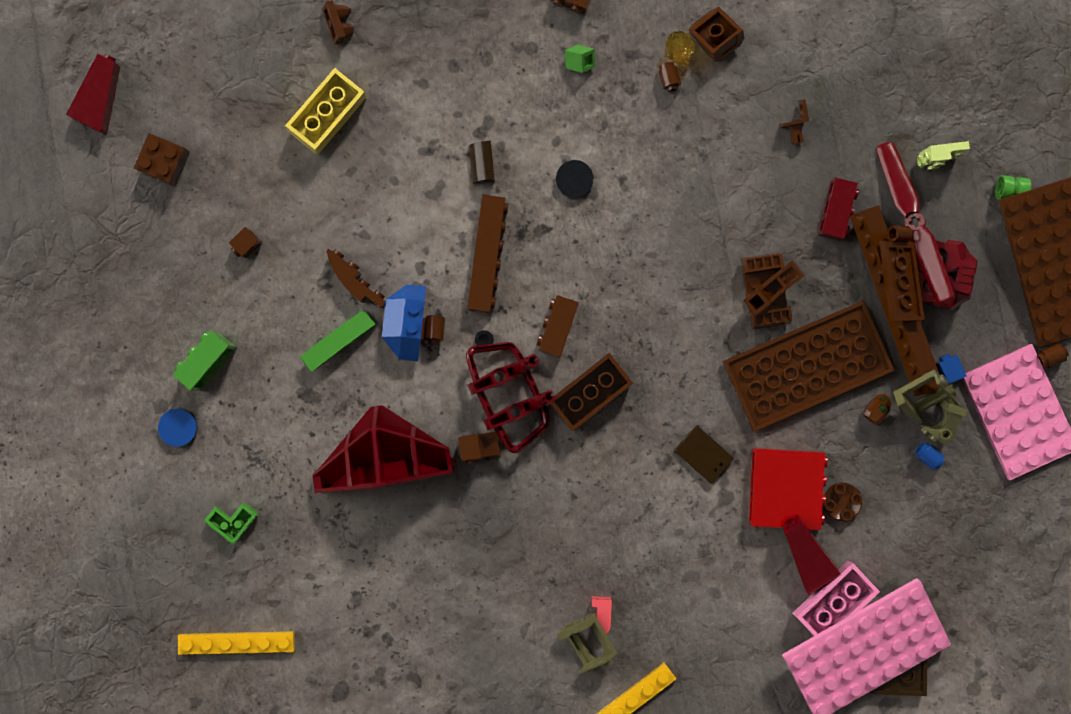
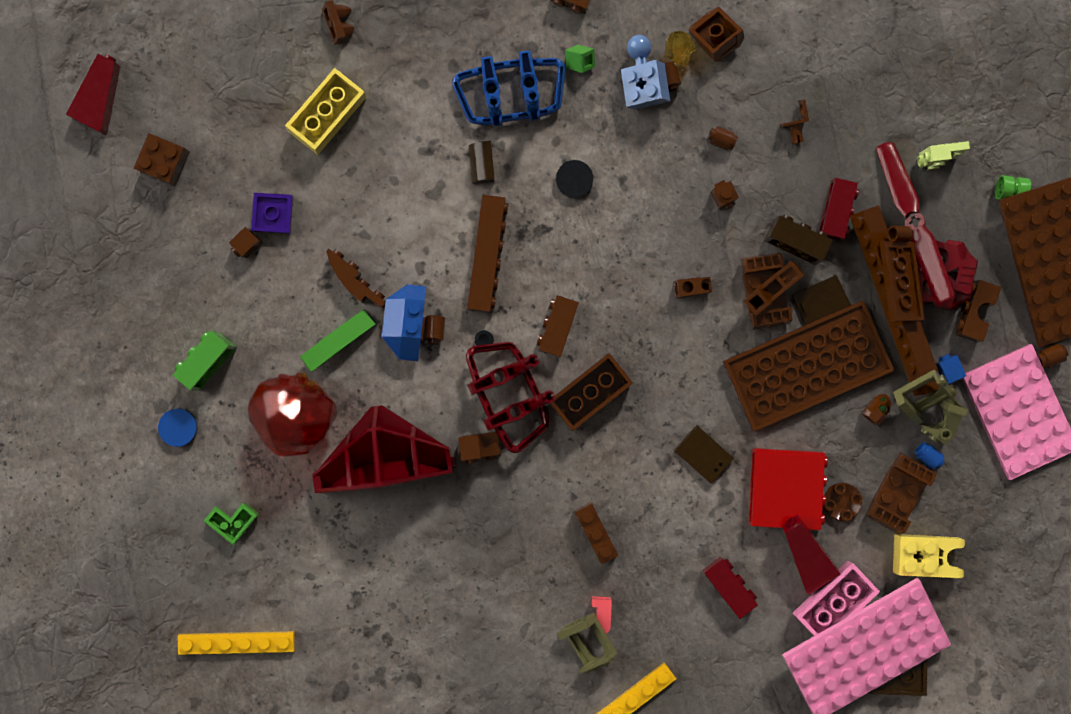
none -> clear red rock [248,372,337,457]
none -> dark purple plate [251,193,293,234]
none -> blue piece [452,50,565,127]
none -> reddish brown brick [574,502,619,564]
none -> medium blue brick [621,35,670,110]
none -> reddish brown leg [674,277,712,298]
none -> dark red brick [702,557,758,619]
none -> reddish brown brick [708,126,738,150]
none -> reddish brown brick [710,180,739,209]
none -> dark brown brick [763,215,833,265]
none -> dark brown container [791,274,851,325]
none -> reddish brown plate [865,452,937,535]
none -> light yellow brick [893,534,965,578]
none -> reddish brown arch [955,280,1001,342]

